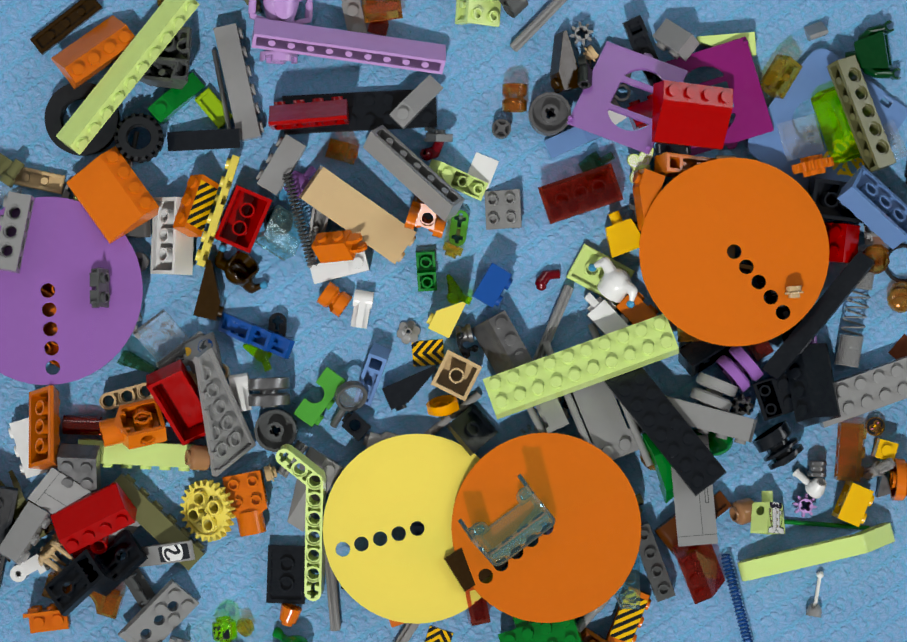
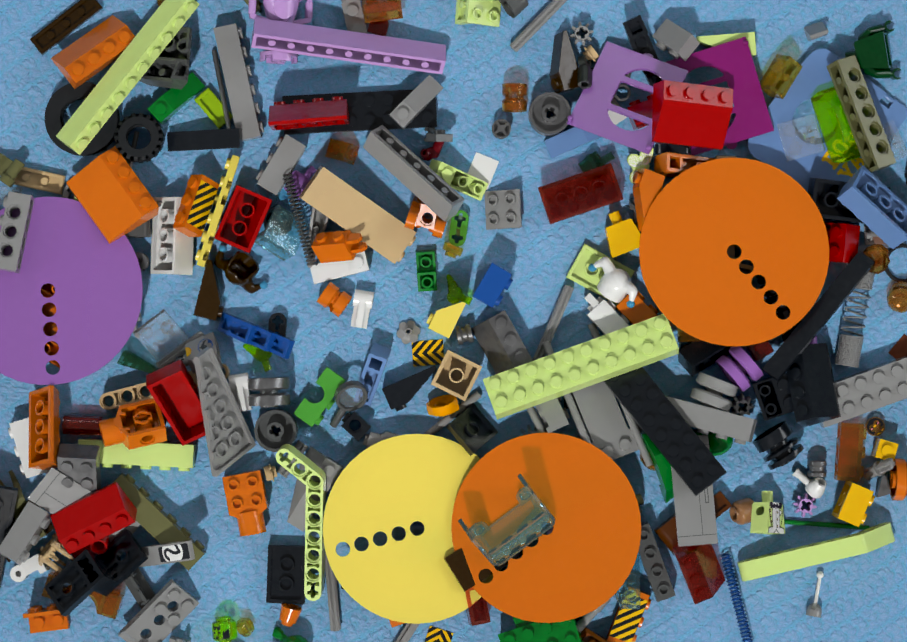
dark grey hinge [89,268,110,308] -> none
light yellow gear [180,479,236,542] -> none
medium nougat head [185,445,210,471] -> none
black piece [456,332,479,359] -> none
dark red arm [535,269,560,291] -> none
tan plate [784,286,804,298] -> none
orange gear [791,154,835,178] -> none

